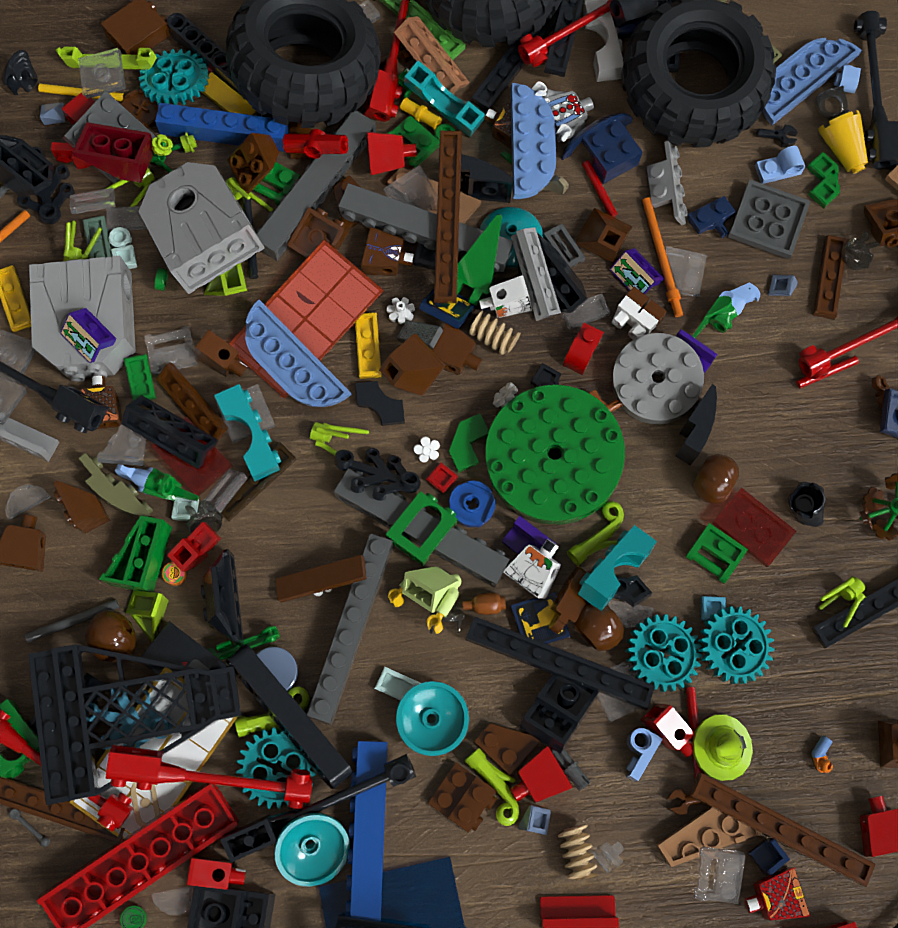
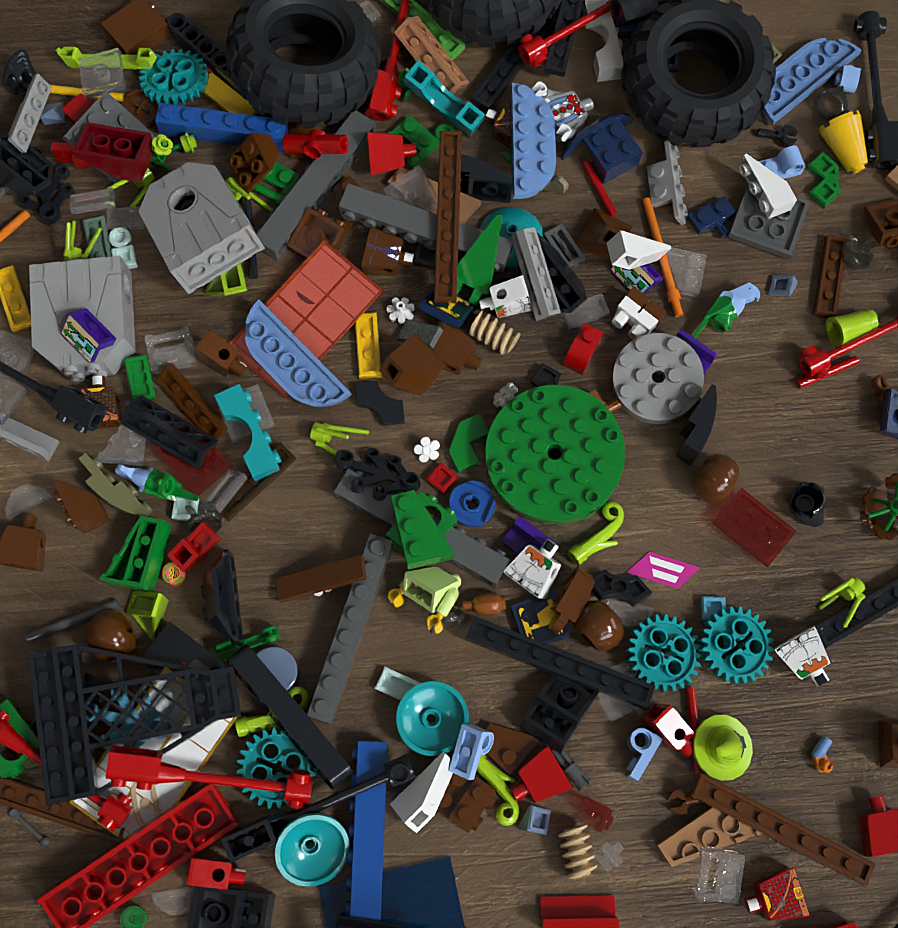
green tile [155,268,168,291] -> none
yellow pin [400,97,442,130] -> none
teal arch [578,525,657,611] -> none
green plate [685,523,748,584] -> none
dark blue panel [748,838,790,875] -> none
none -> light grey bracket [8,74,51,153]
none -> white slope [390,752,453,833]
none -> green wedge [391,490,455,570]
none -> light blue plate [449,723,494,780]
none -> clear red bracket [579,796,614,833]
none -> white slope [607,230,671,270]
none -> dark pink sticker [627,552,700,589]
none -> white slope [739,154,797,219]
none -> white torso [775,625,830,687]
none -> lime plant [825,309,879,347]

